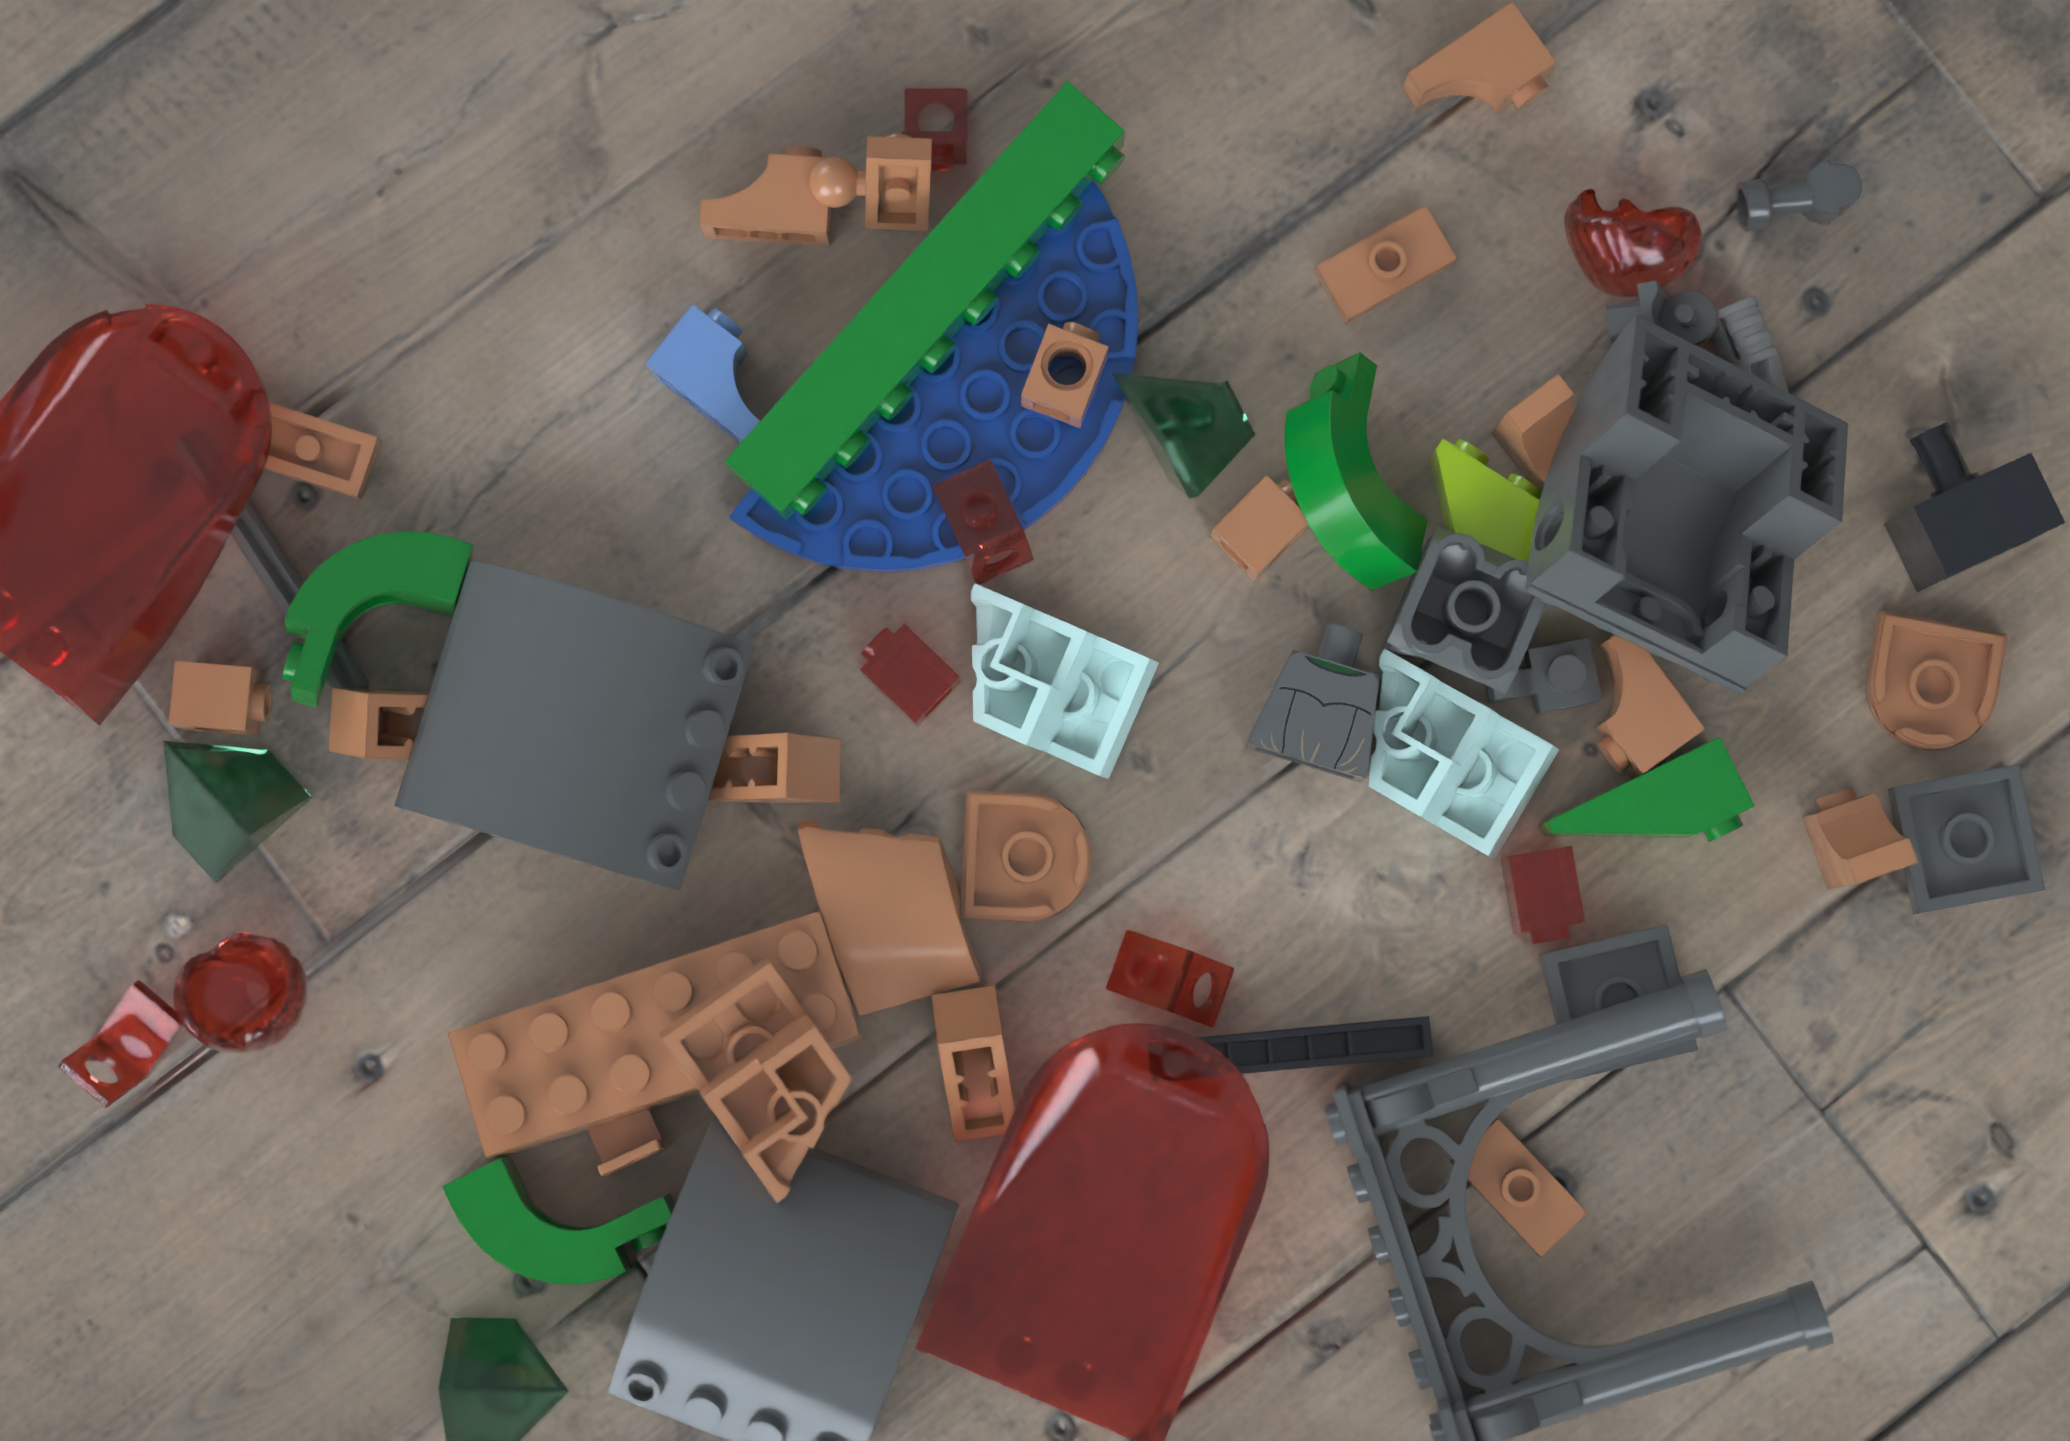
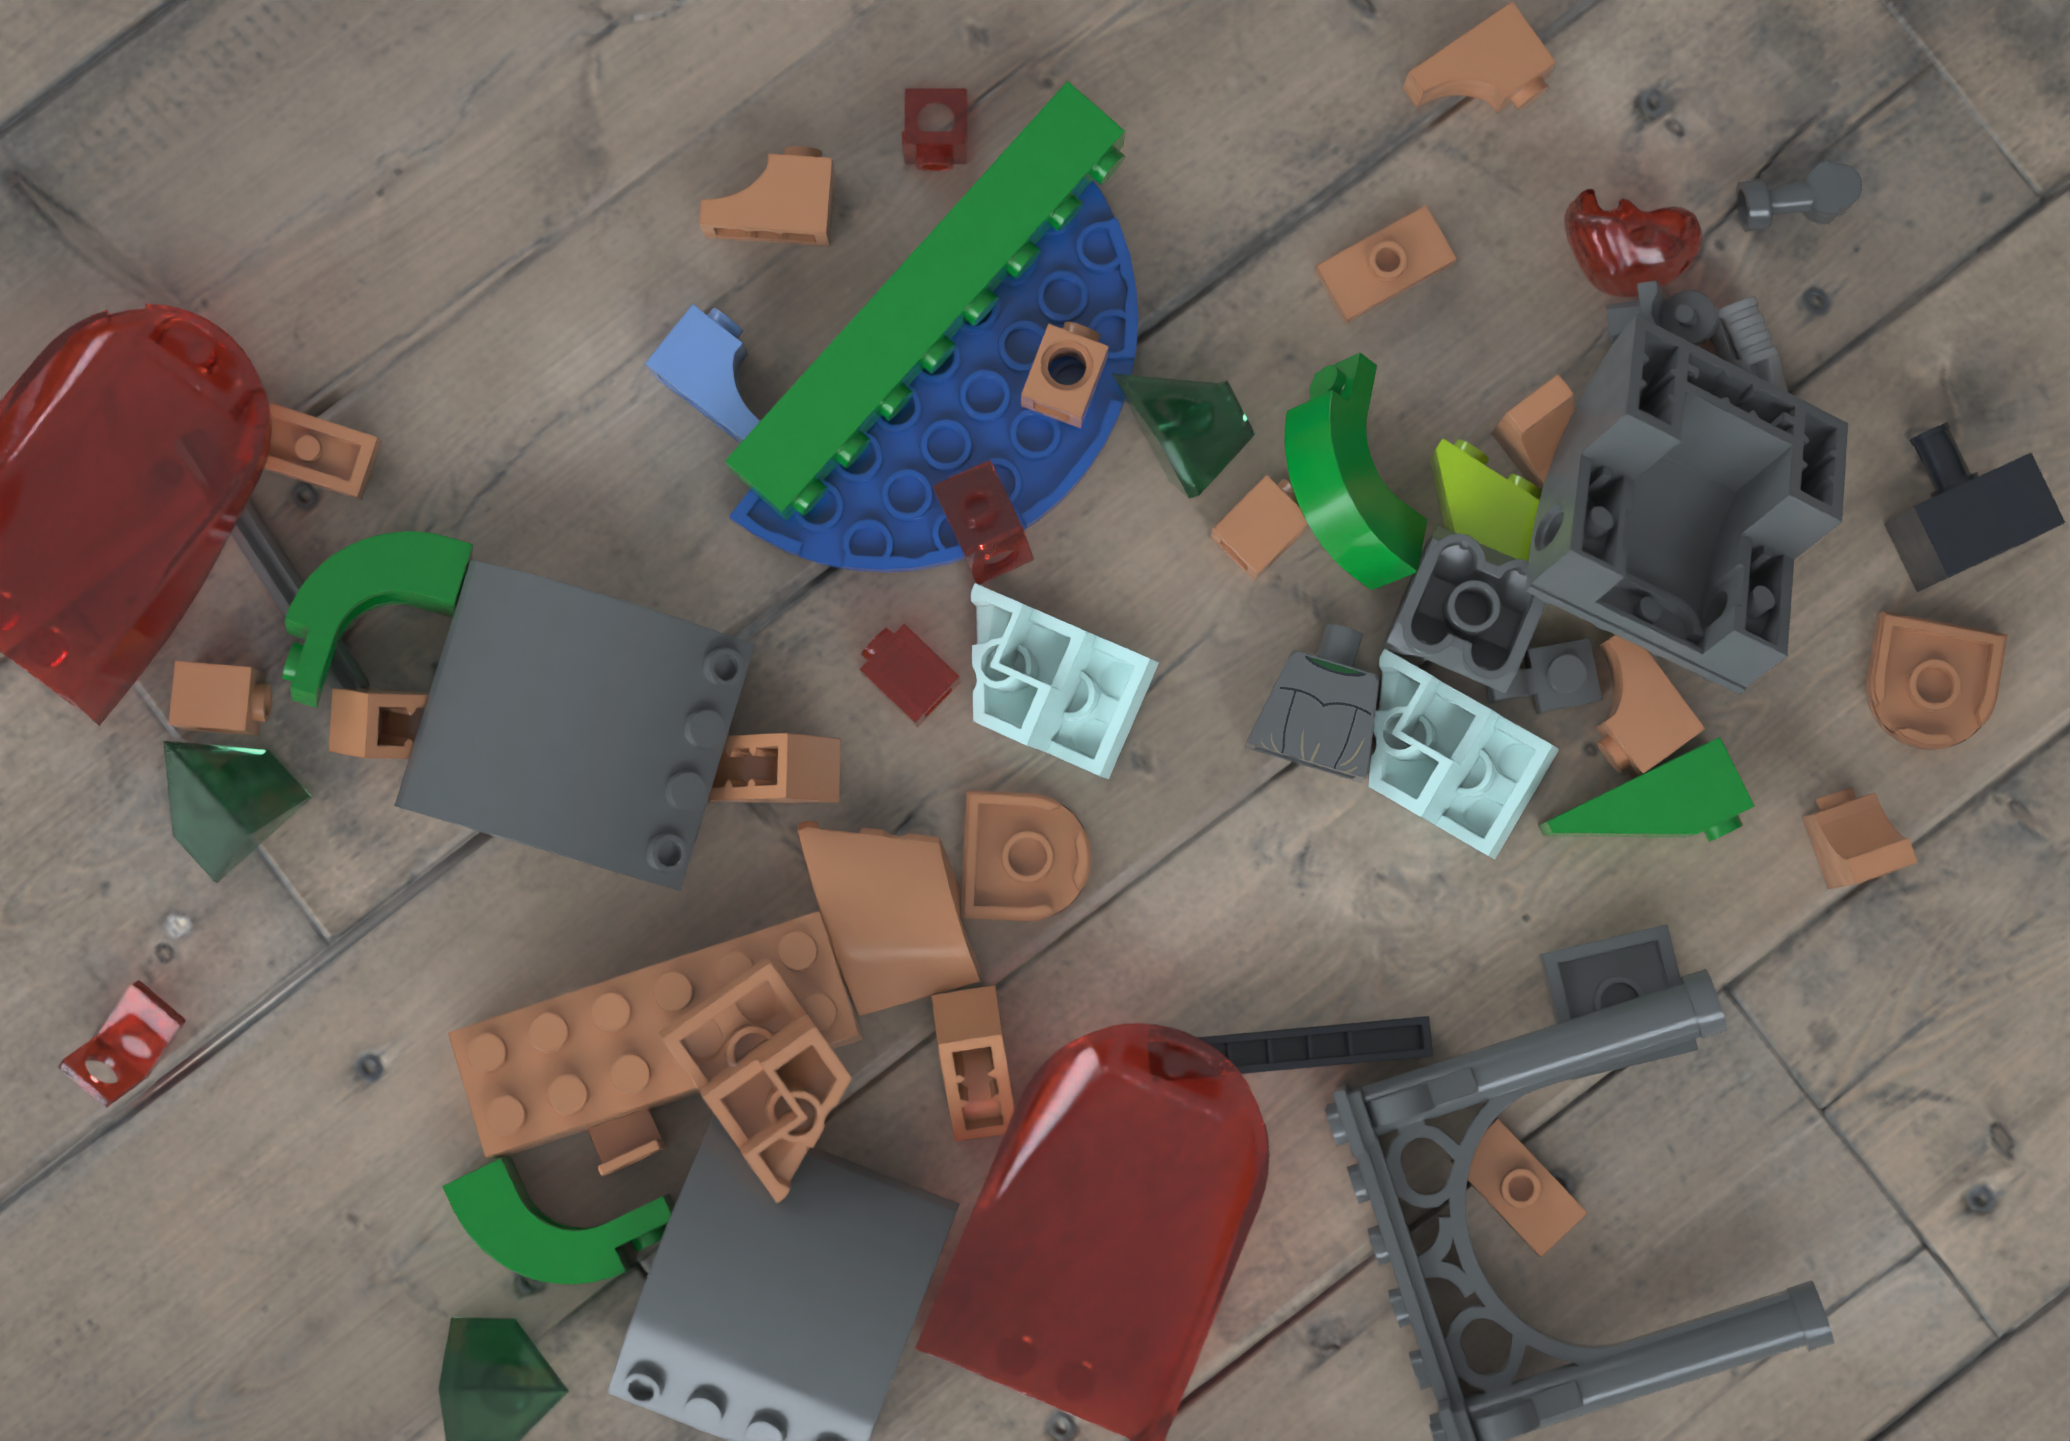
clear red piece [173,932,308,1054] -> none
nougat plate [809,134,932,231] -> none
clear red bracket [1106,930,1234,1028] -> none
clear red brick [1500,846,1585,944] -> none
dark grey plate [1888,764,2045,914] -> none

